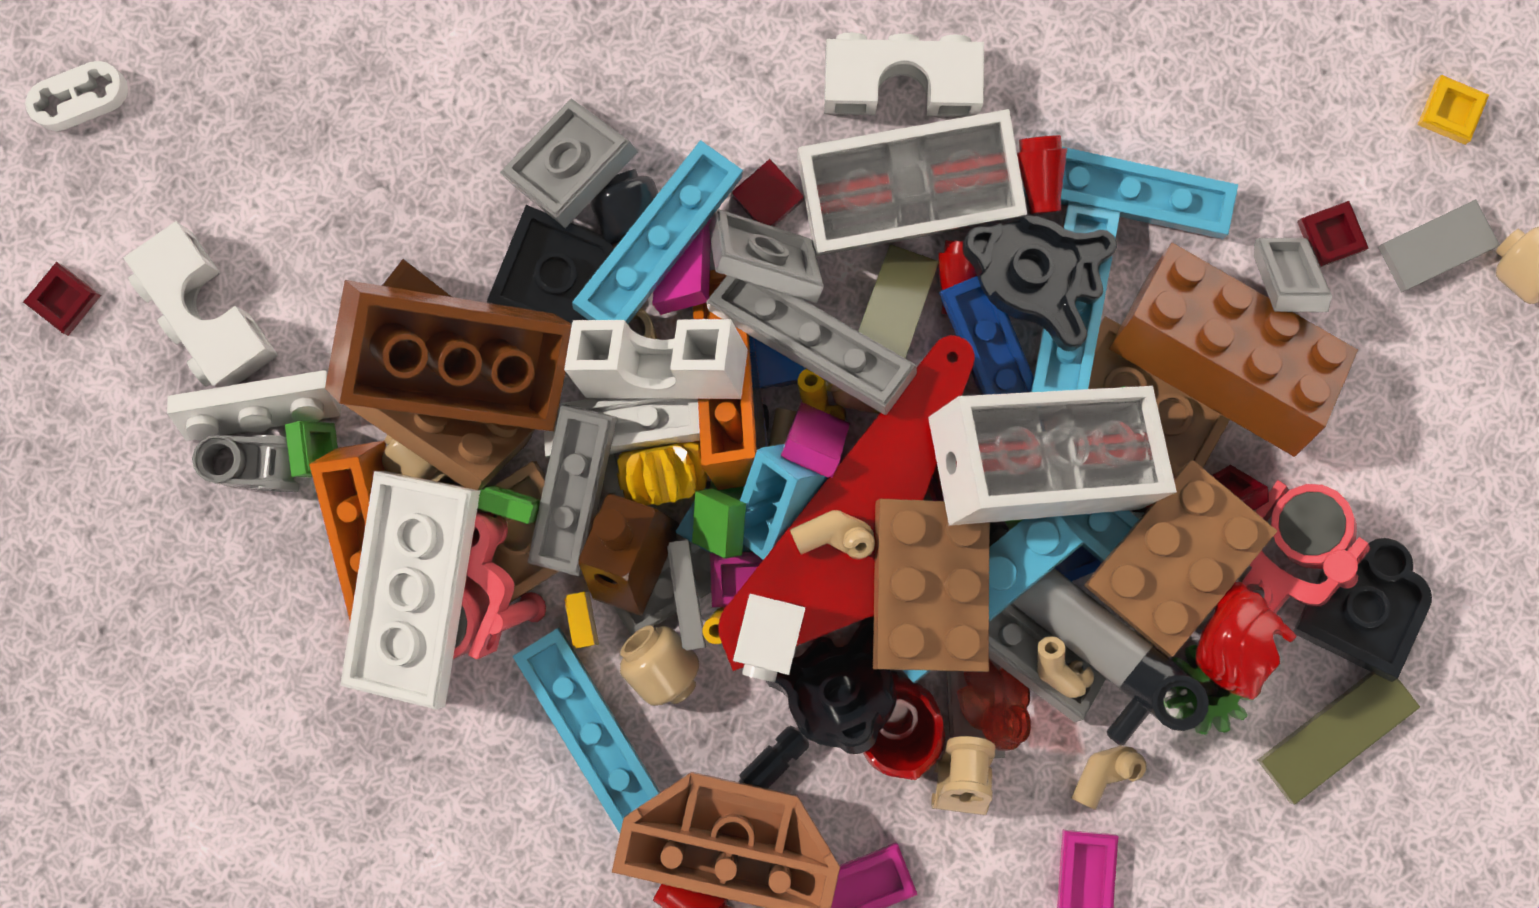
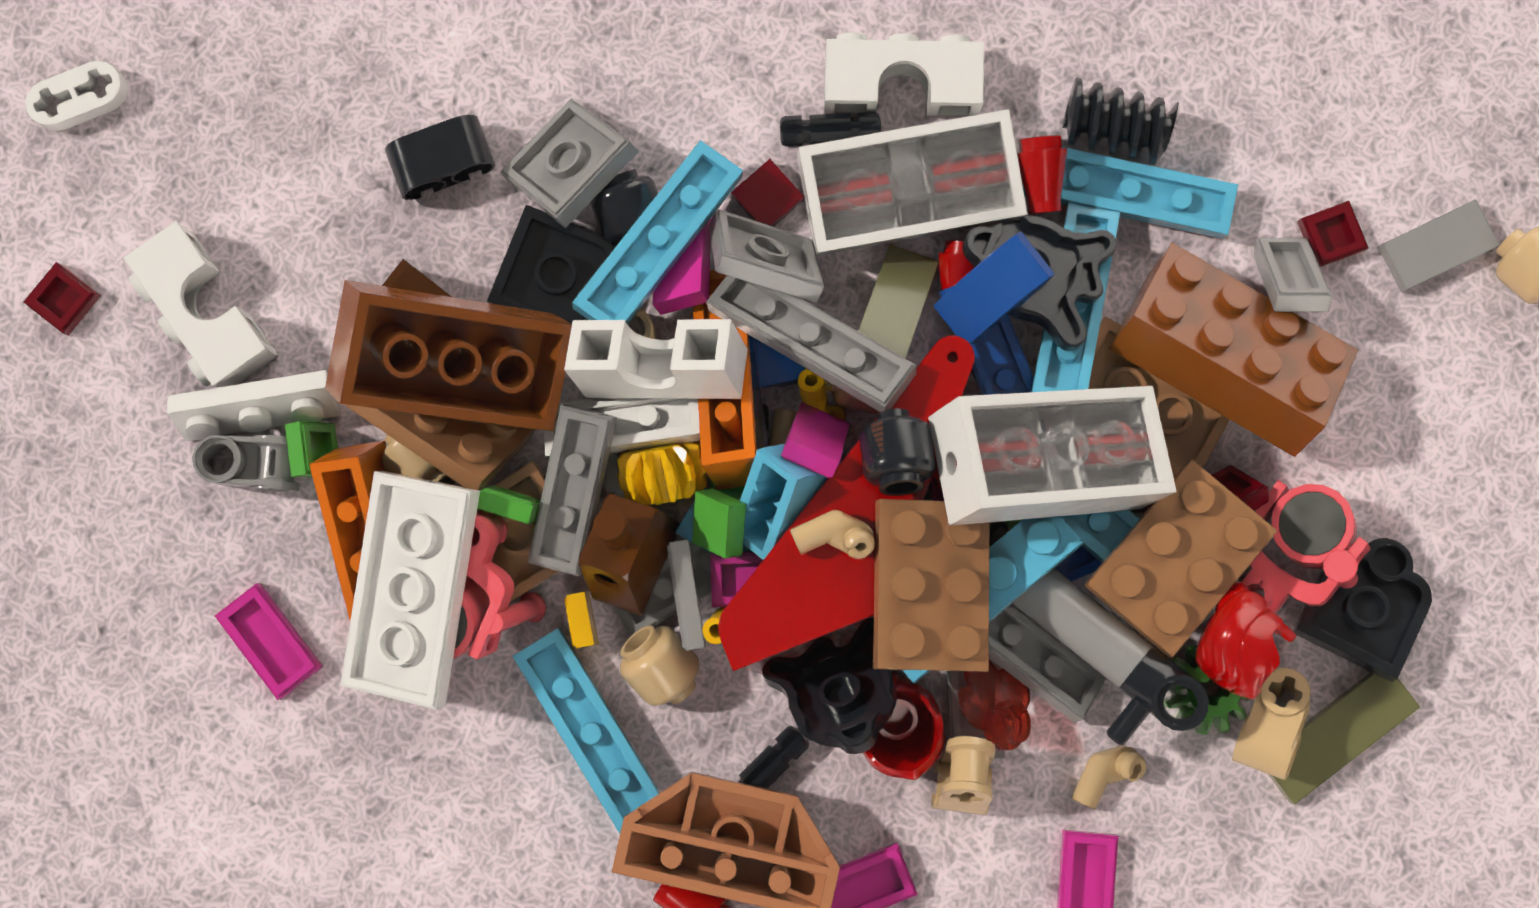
white brick [733,594,805,683] -> none
tan arm [1037,636,1094,698] -> none
yellow tile [1417,75,1489,145] -> none
none -> dark pink tile [215,583,323,700]
none -> black beam [385,114,495,200]
none -> black axle [780,112,881,147]
none -> black head [859,408,936,496]
none -> blue slope [933,231,1055,345]
none -> black piece [1062,77,1179,166]
none -> tan piece [1232,668,1311,781]

